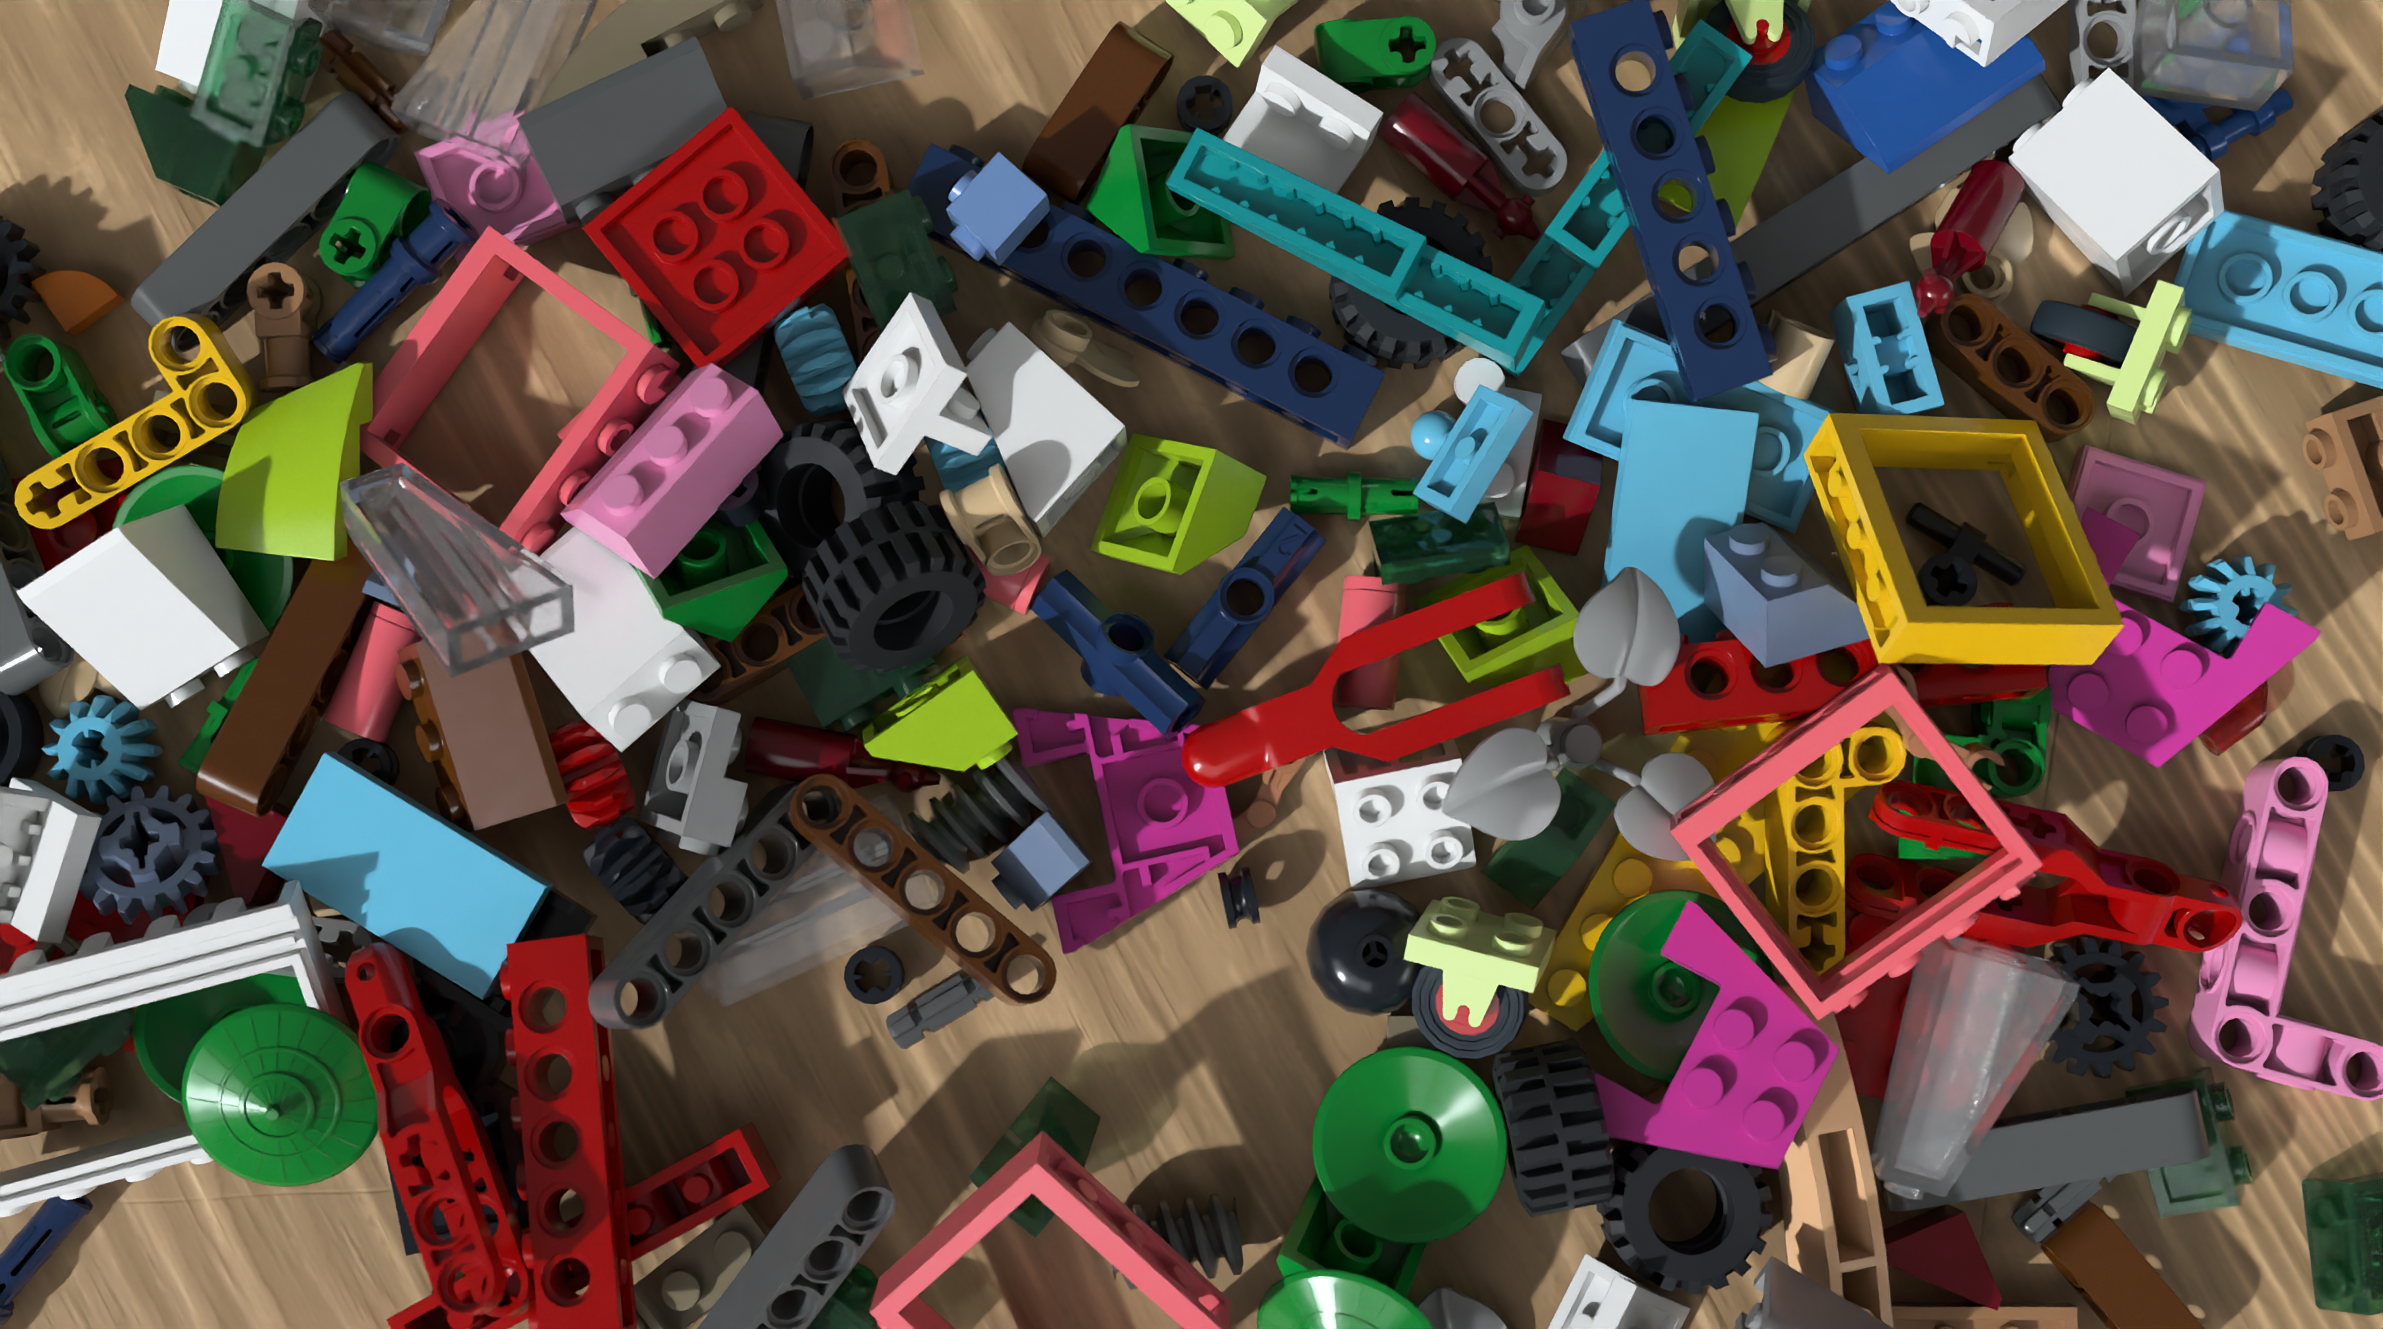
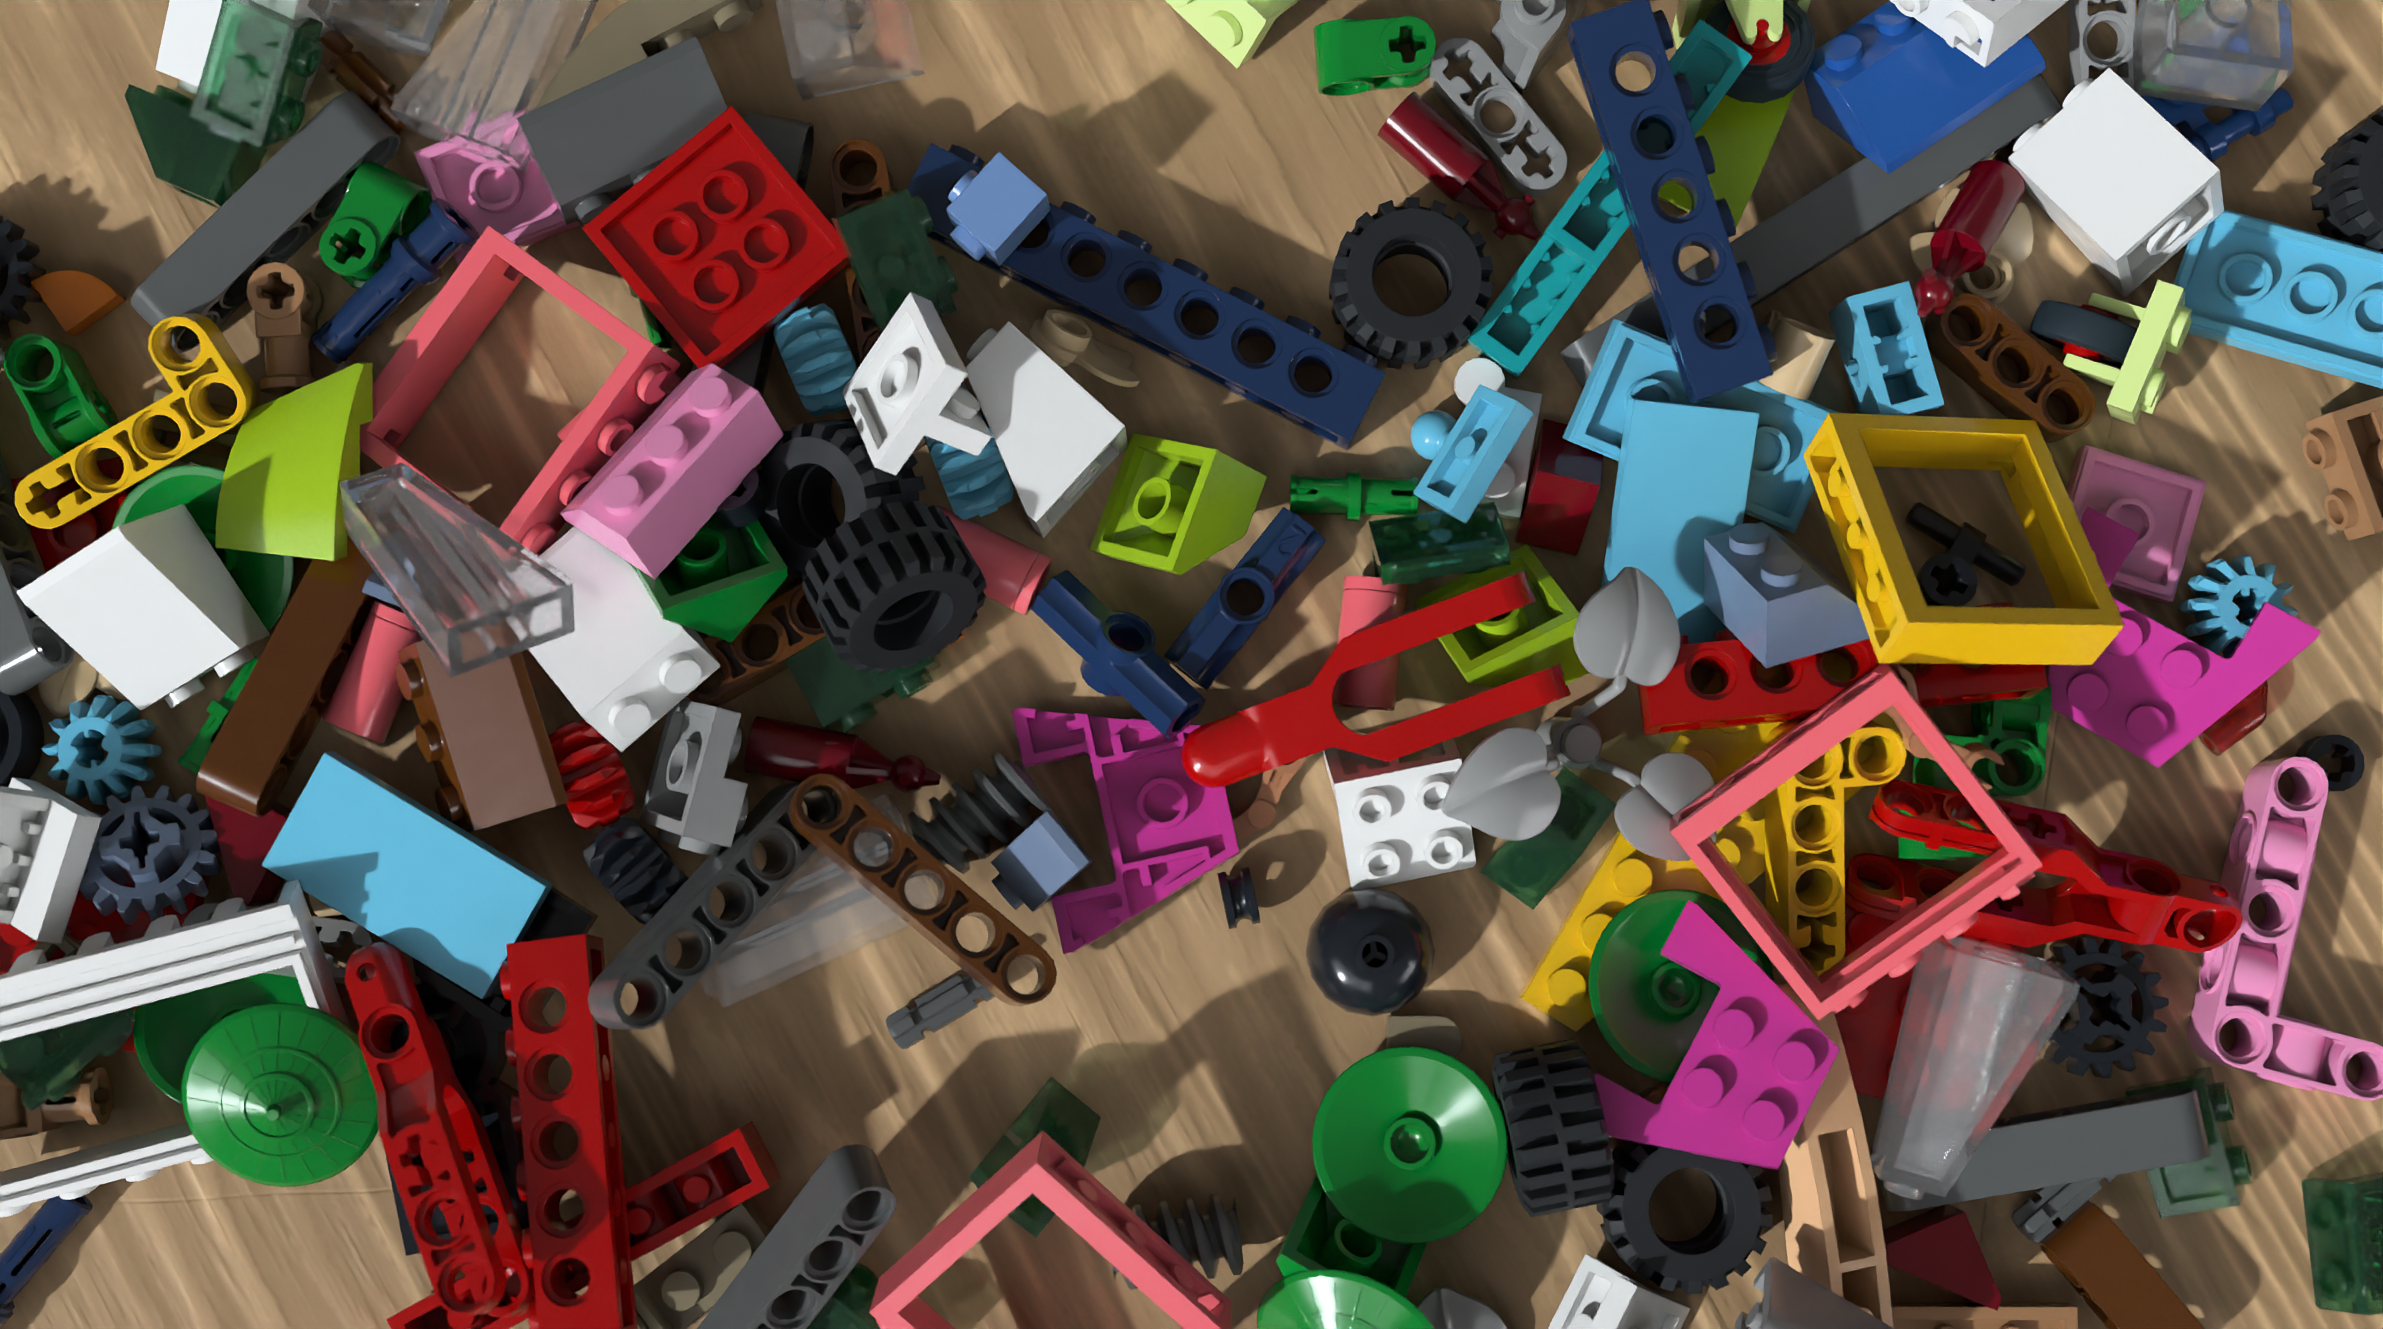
black bush [337,739,400,786] -> none
black bush [844,945,905,1004] -> none
lime slope [862,654,1018,772] -> none
tan piece [939,463,1042,576] -> none
reddish brown beam [1022,21,1174,205] -> none
green slope [1086,124,1235,261] -> none
teal slope [1166,128,1545,371] -> none
black bush [1177,75,1233,136] -> none
white bracket [1222,45,1384,195] -> none
yellowish green plate [1404,897,1557,1059] -> none

